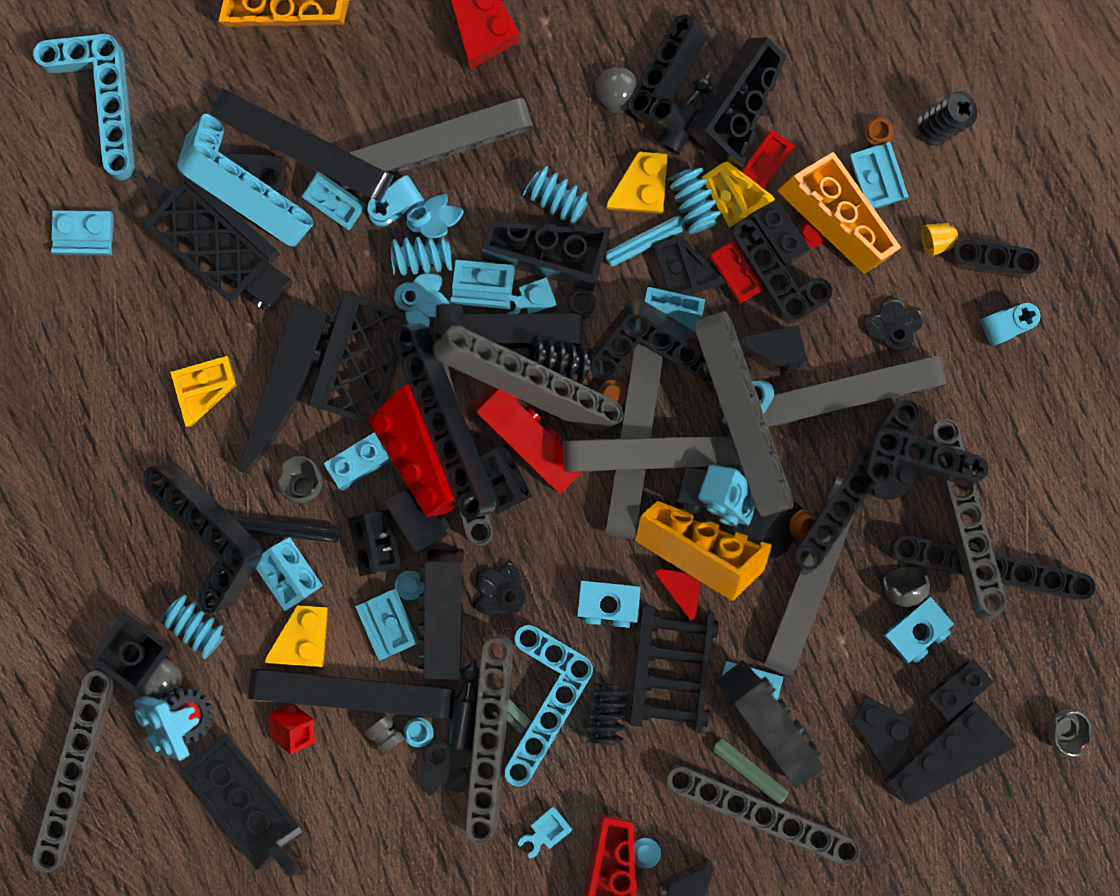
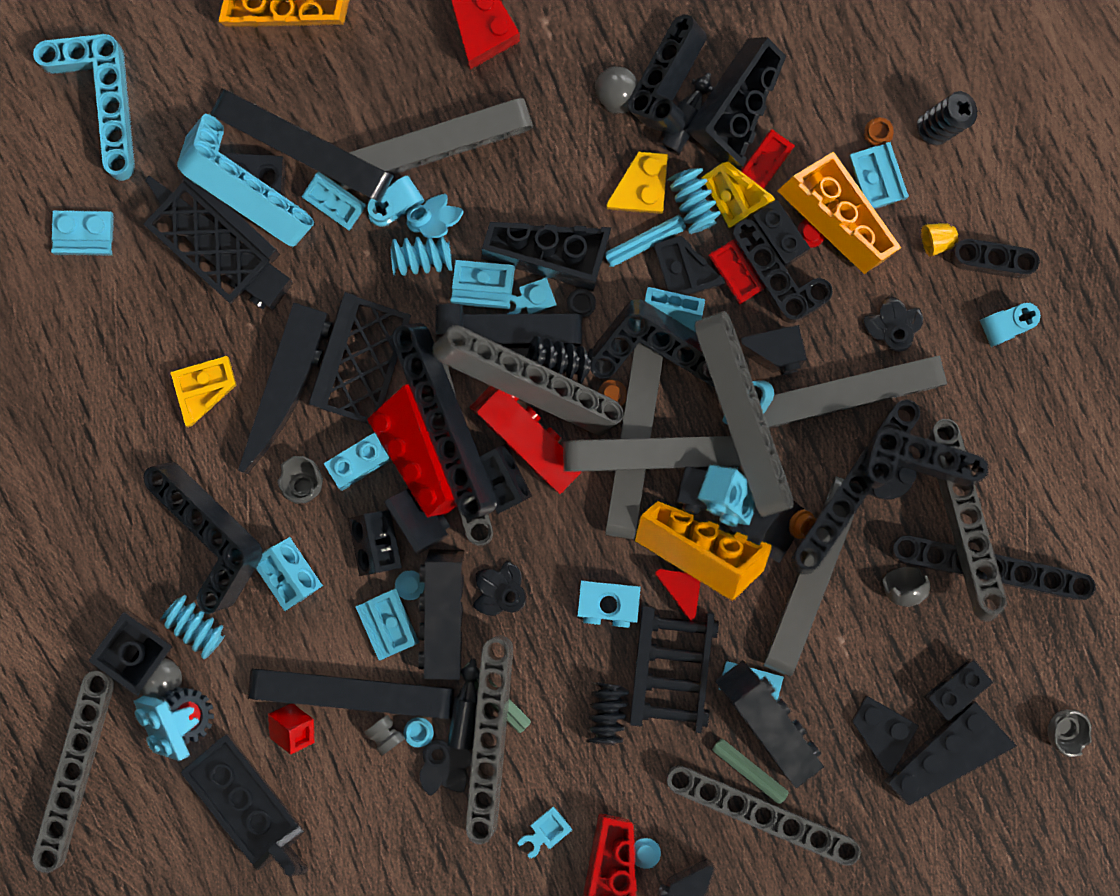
black axle [231,515,340,543] -> none
yellow wing [265,606,328,667] -> none
medium azure plate [394,273,449,327] -> none
medium azure beam [505,625,593,786] -> none
medium azure piece [523,166,588,227] -> none
medium azure brick [882,597,954,663] -> none

